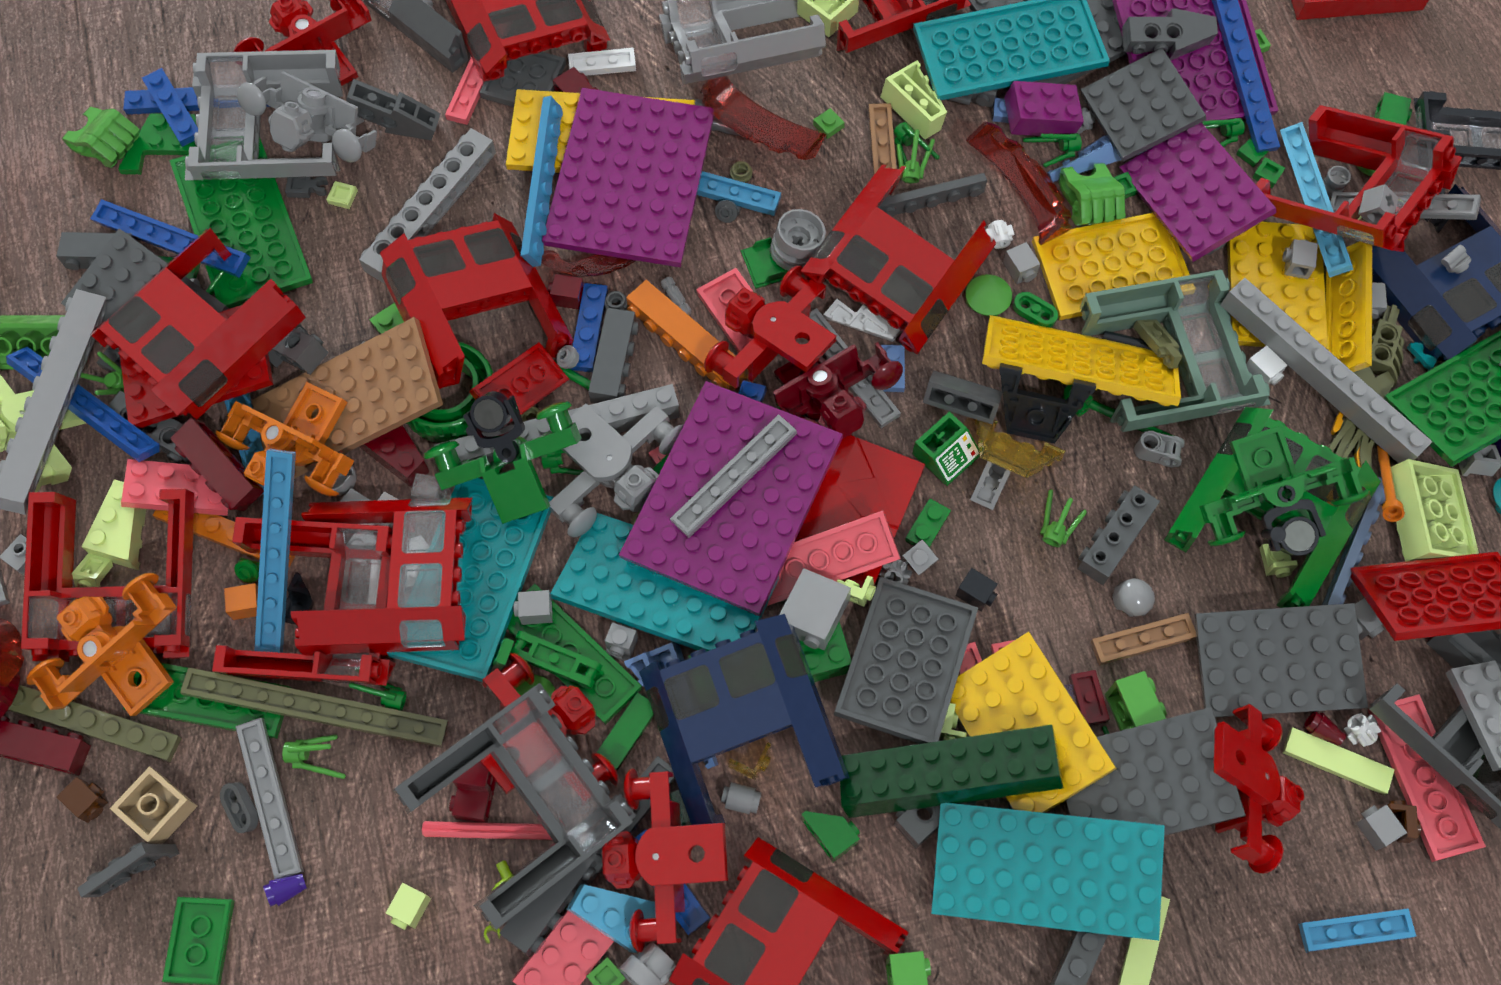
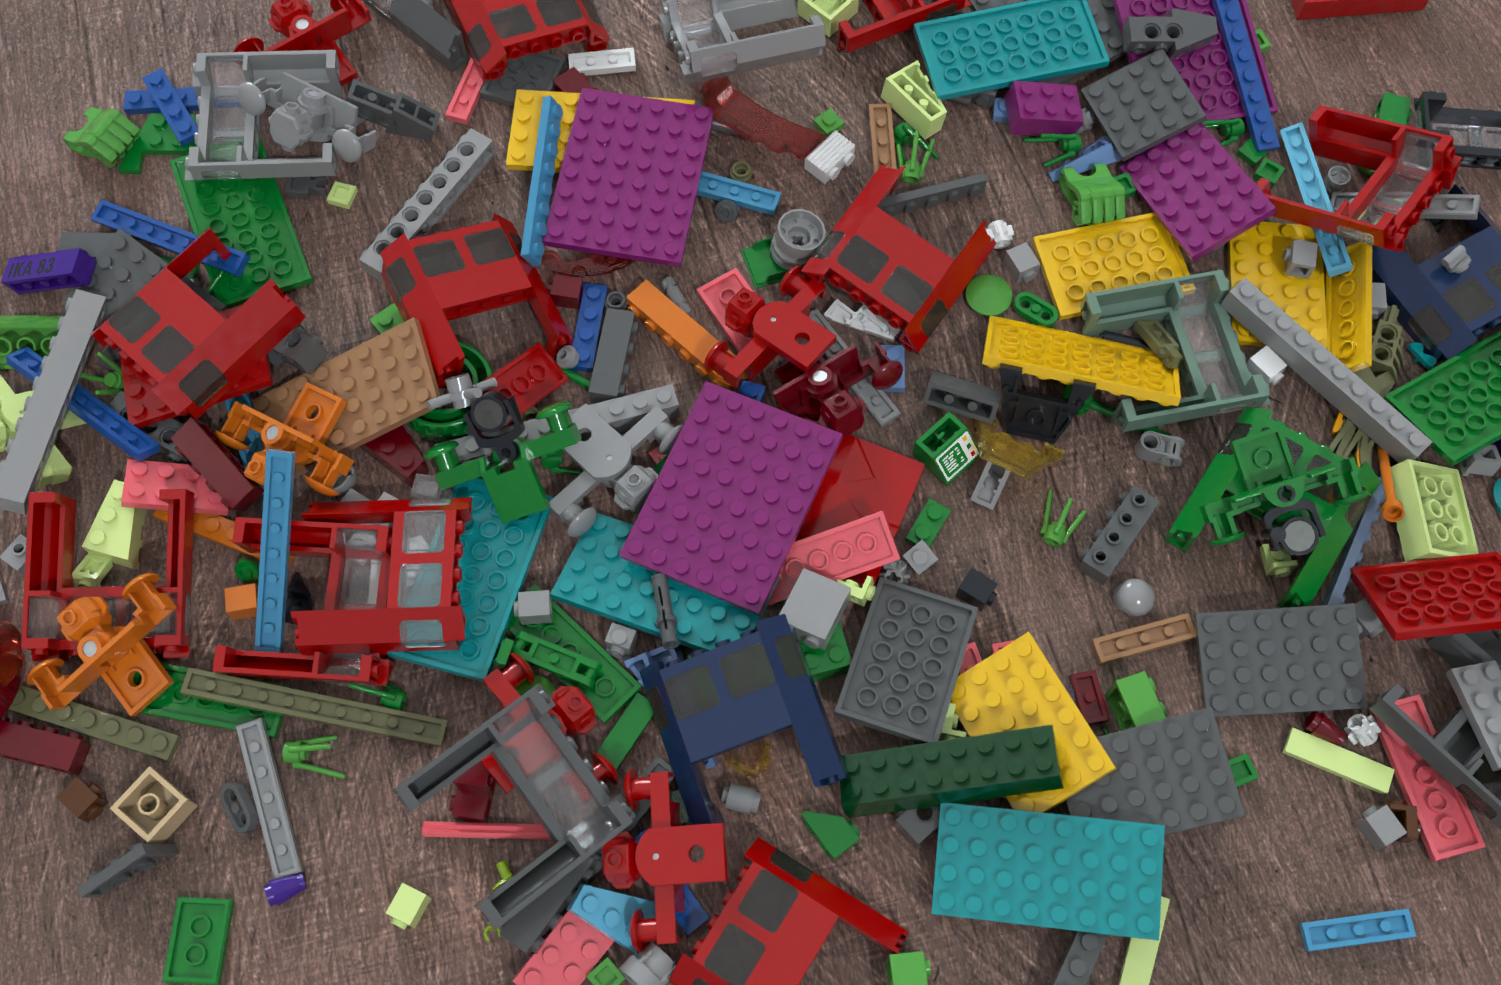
light grey tile [670,414,797,538] -> none
clear red windscreen [966,121,1072,245] -> none
red piece [1214,704,1304,874] -> none
light grey brick [1359,184,1399,225] -> none
none -> dark purple brick [1,248,97,294]
none -> light grey bar [426,373,497,410]
none -> dark grey pin [651,573,679,649]
none -> white brick [804,130,855,184]

